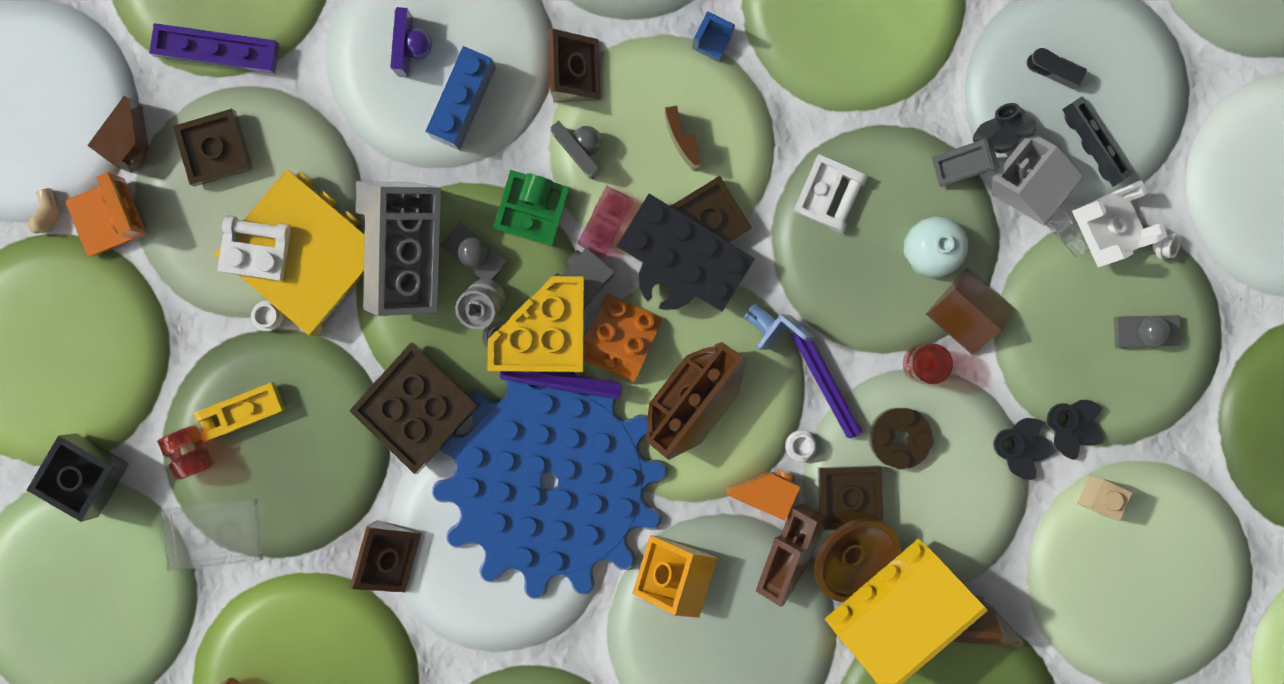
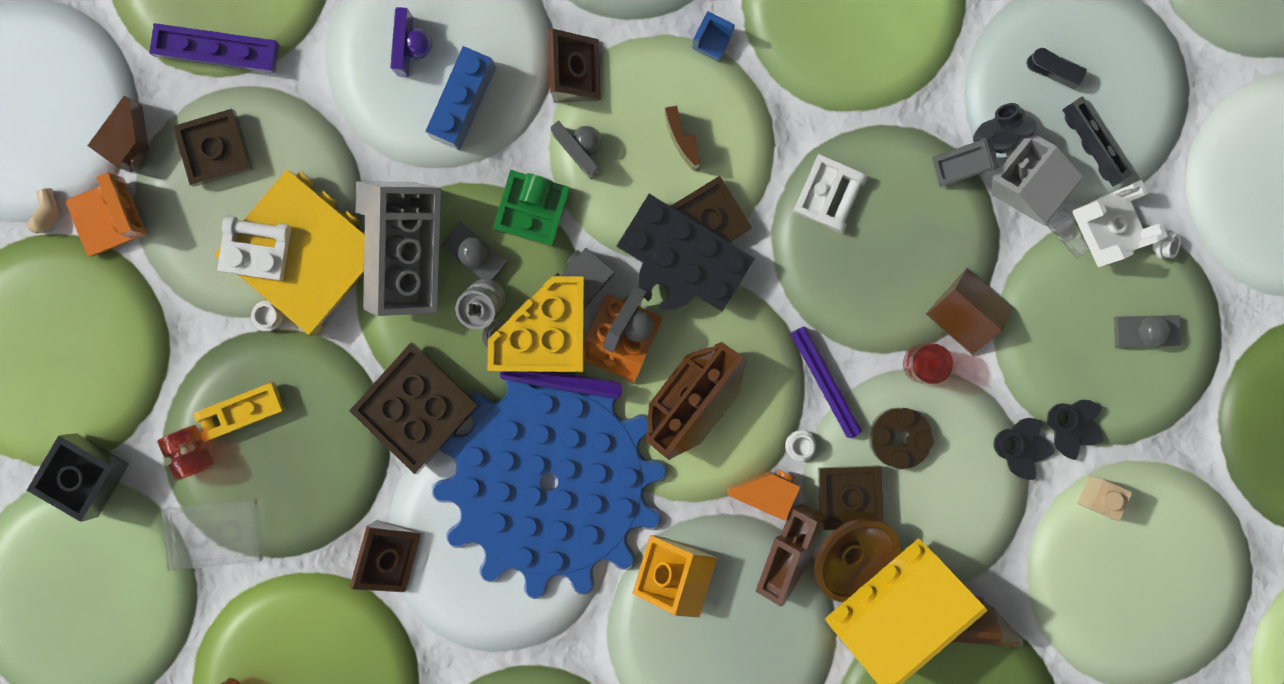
clear pink slope [577,186,634,258] -> none
medium blue bracket [744,303,816,350] -> none
light aqua cylinder [904,216,968,278] -> none
none -> dark grey tile [603,287,654,353]

